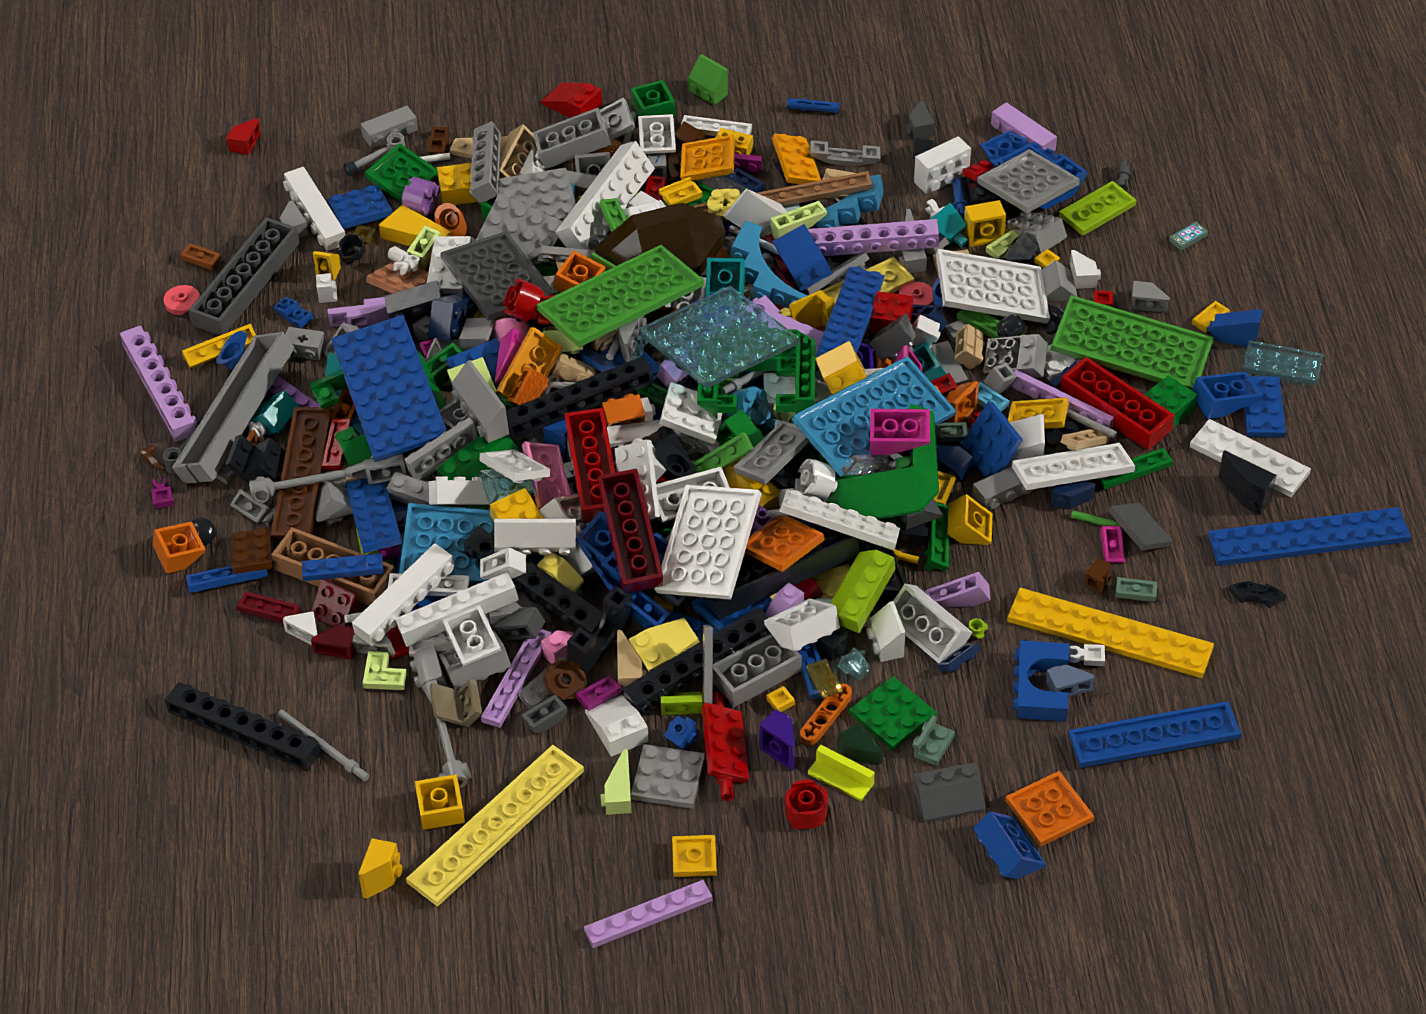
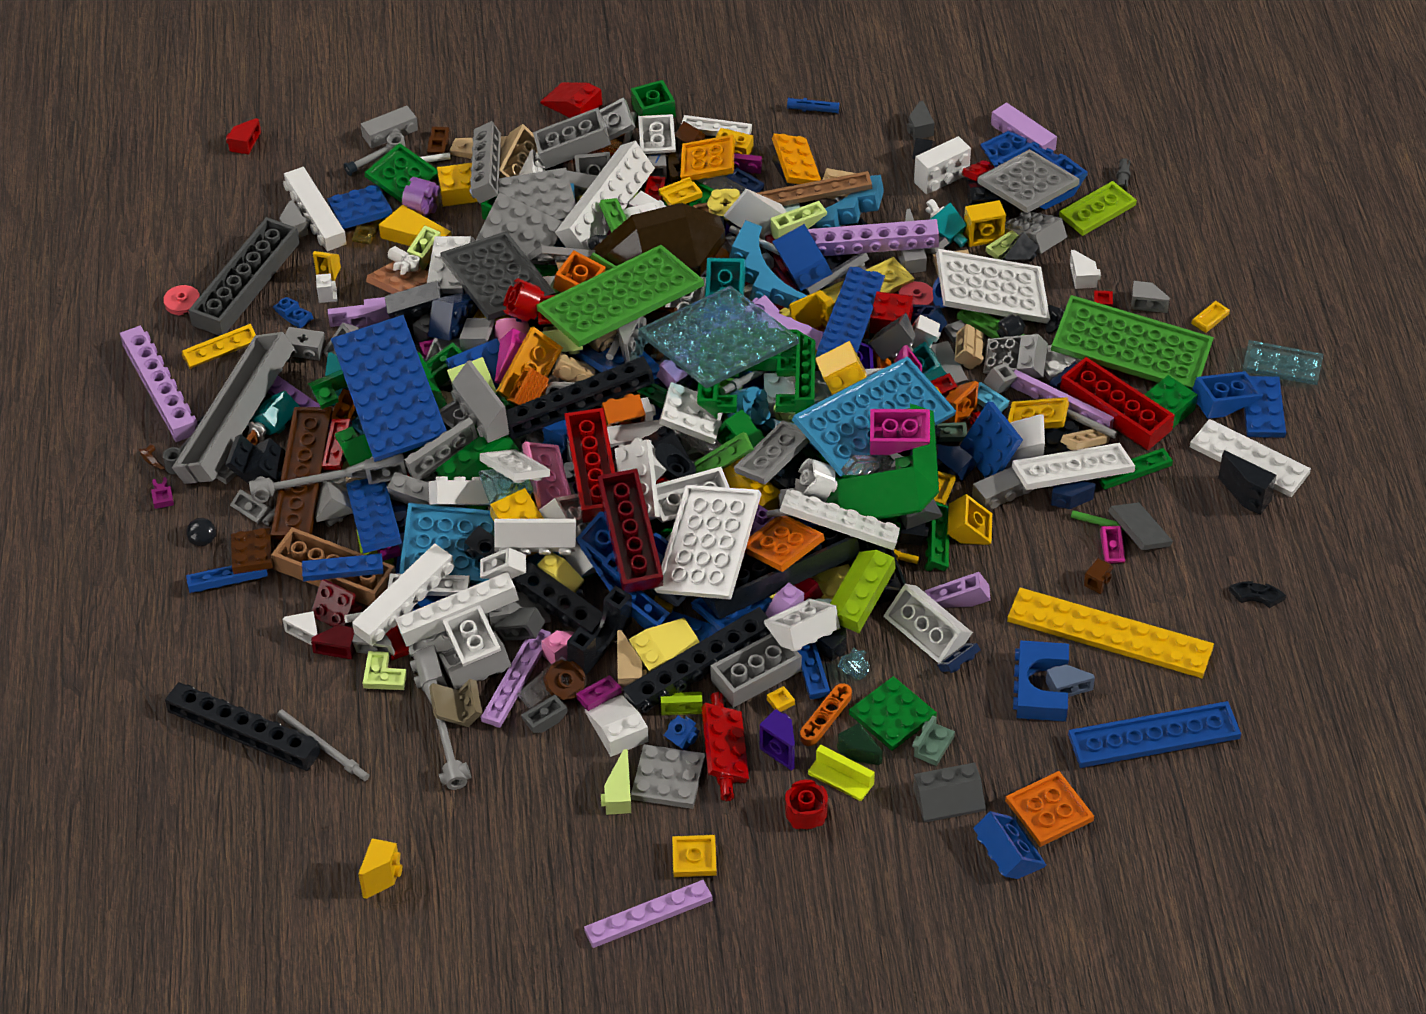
orange slope [153,521,206,574] -> none
dark orange plate [180,243,221,270] -> none
blue piece [216,331,247,371] -> none
dark red plate [237,591,301,623] -> none
black hair [338,234,365,262] -> none
light yellow plate [406,745,584,907] -> none
yellow brick [415,774,465,830] -> none
orange piece [434,203,467,236] -> none
bright green slope [688,54,728,105] -> none
light grey tile [702,625,713,706] -> none
clear yellow slope [807,659,842,699] -> none
light grey slope [810,141,880,166] -> none
white slope [867,601,905,662] -> none
blue pin [952,178,968,220] -> none
lime plate [968,618,988,639] -> none
yellow plate [1034,249,1061,269] -> none
light grey slope [1042,260,1078,302] -> none
white plate [1069,644,1105,666] -> none
sand green plate [1115,577,1157,602] -> none
sand green tile [1169,222,1208,251] -> none
blue slope [1208,309,1263,349] -> none
blue plate [1208,507,1411,566] -> none

